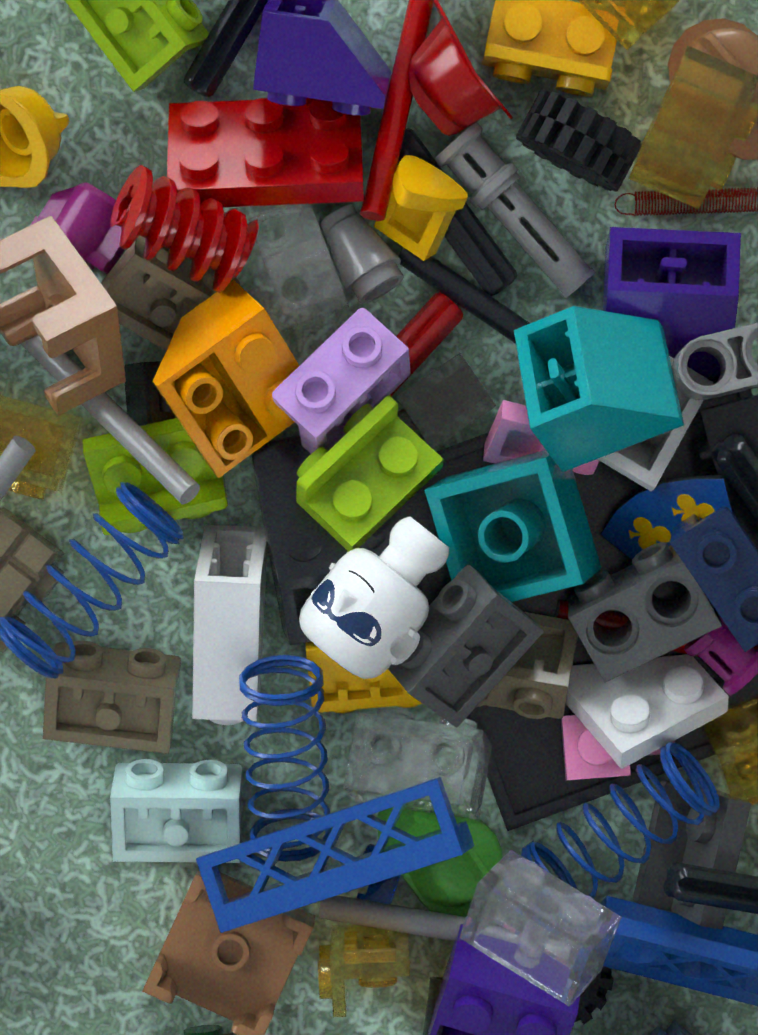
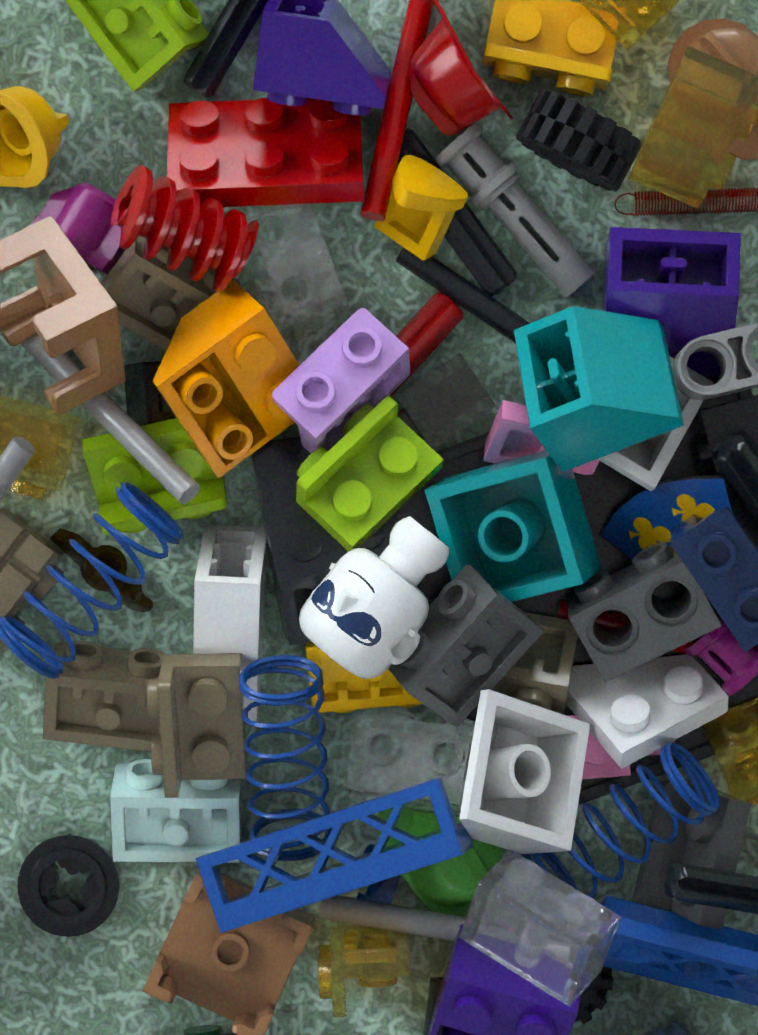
light grey cone [320,204,404,304] -> none
none -> black gear [17,833,121,937]
none -> dark brown piece [50,528,153,612]
none -> dark tan bracket [147,653,248,798]
none -> white slope [459,689,590,854]

